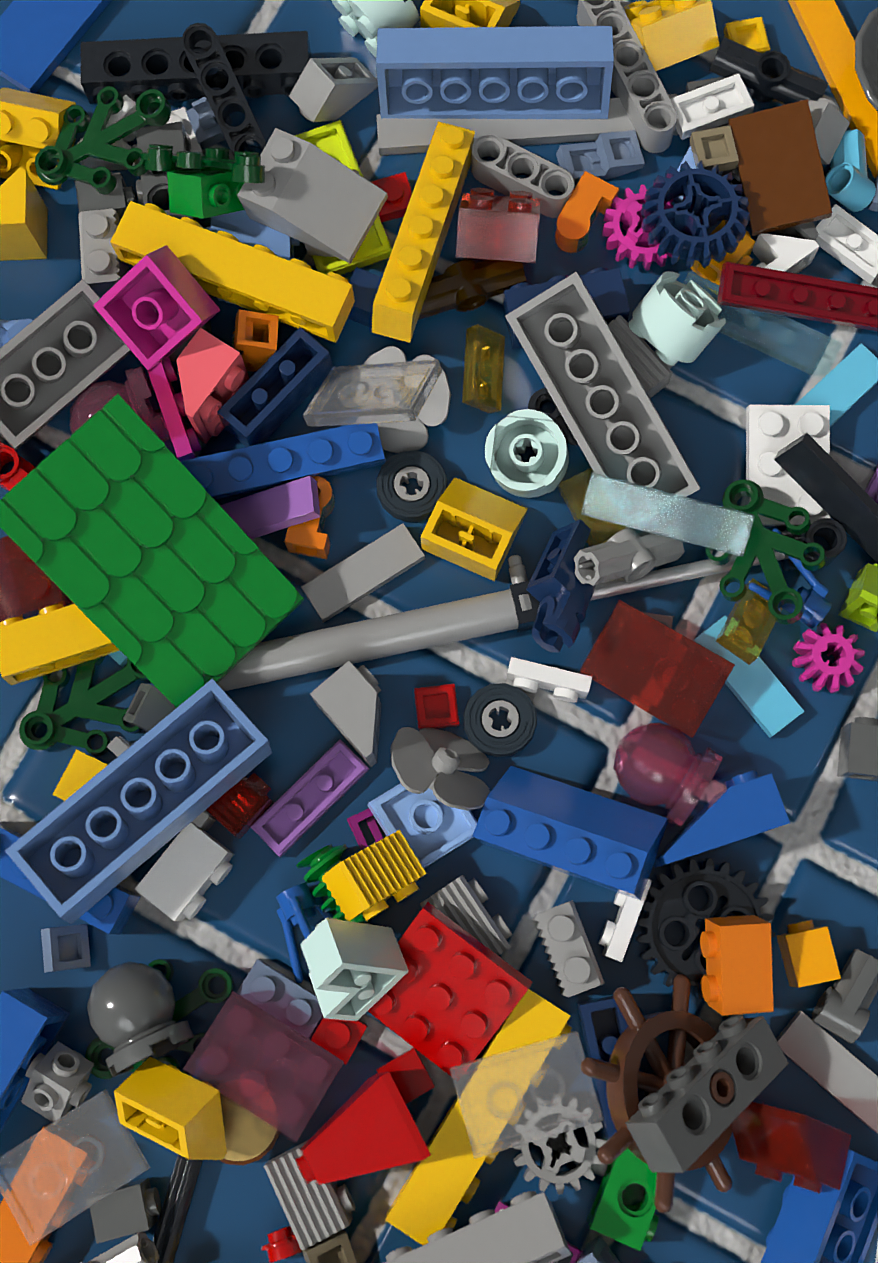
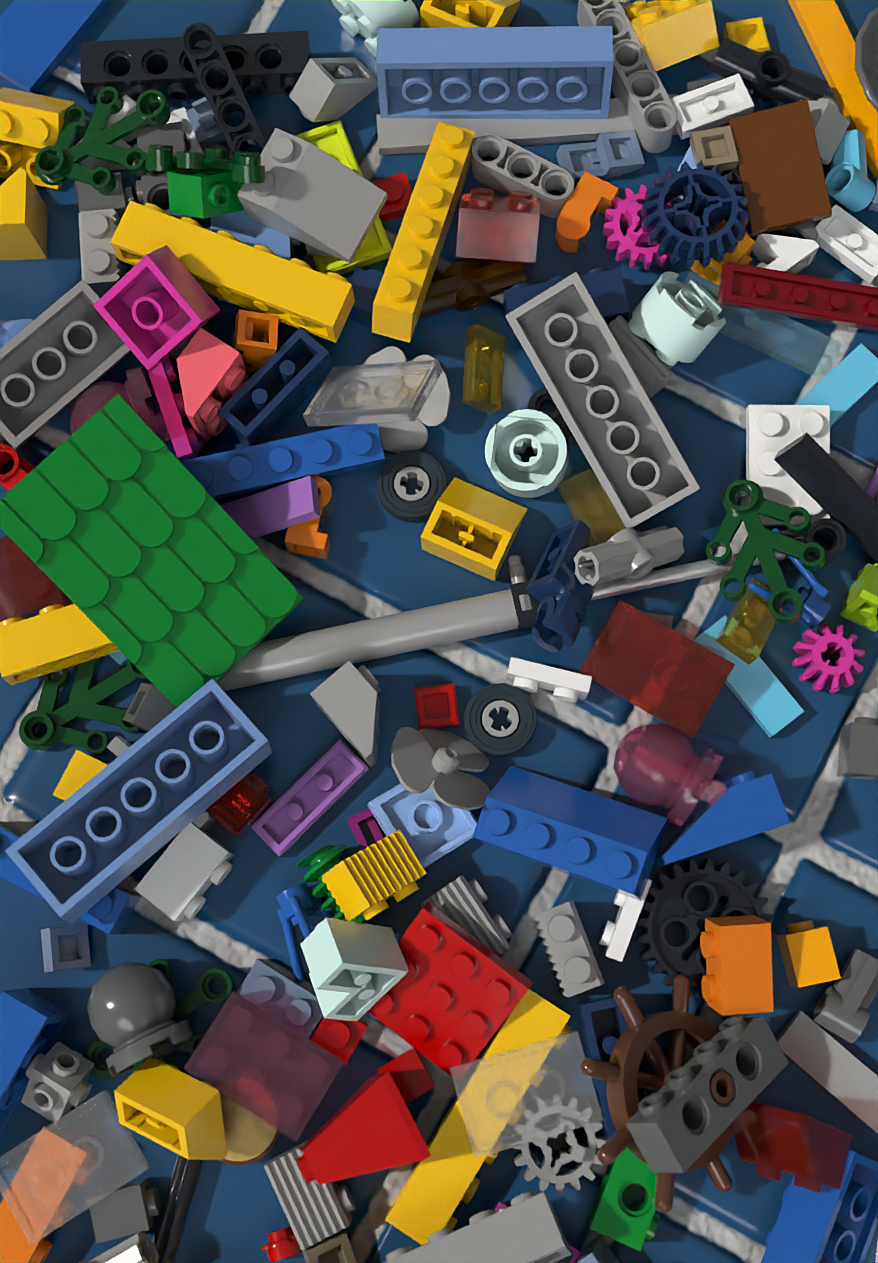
light grey tile [301,523,425,623] -> none
clear light blue tile [581,473,755,557] -> none

